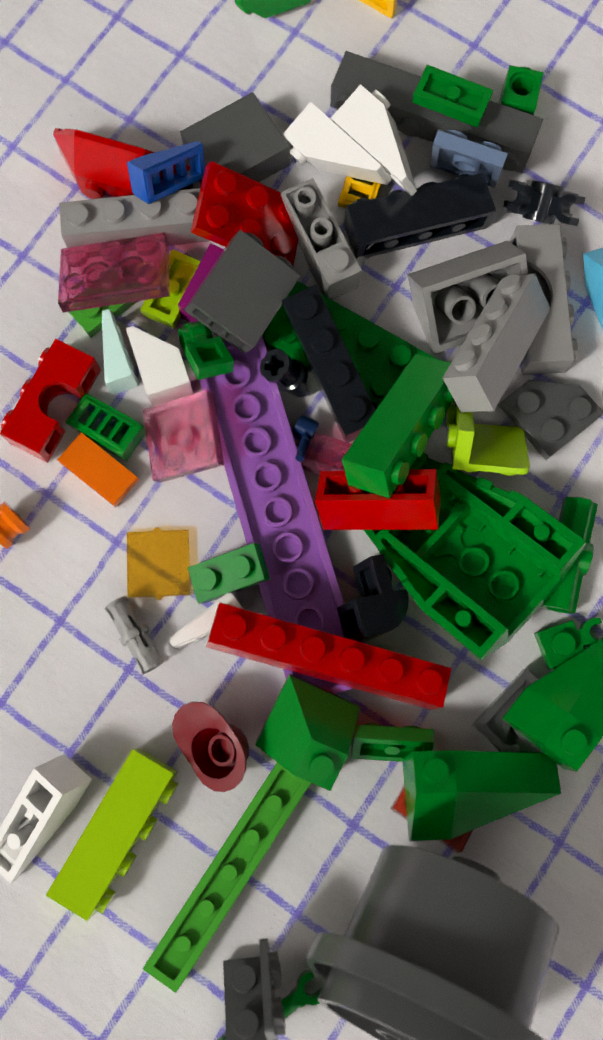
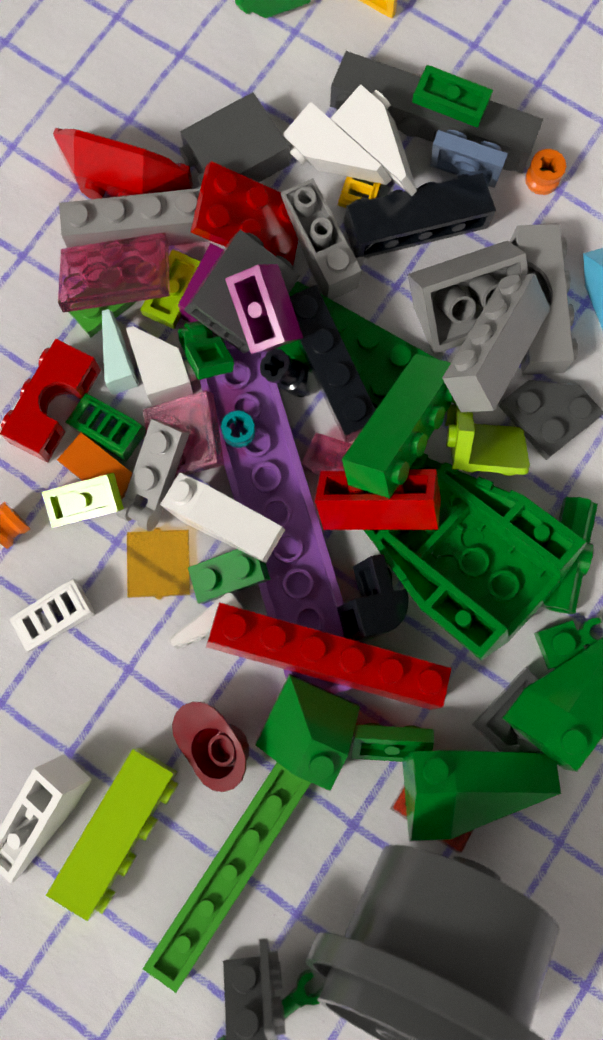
light grey pin [105,596,165,674] -> none
blue slope [127,141,205,204] -> none
dark blue hand [293,414,319,462] -> none
green brick [499,65,544,115] -> none
black pin [503,180,586,226] -> none
none -> white slope [10,579,96,652]
none -> plate [42,473,124,528]
none -> light grey plate [116,419,189,531]
none -> white slope [160,472,285,563]
none -> teal bush [221,410,255,448]
none -> magenta brick [225,264,303,354]
none -> orange wheel [525,149,566,195]

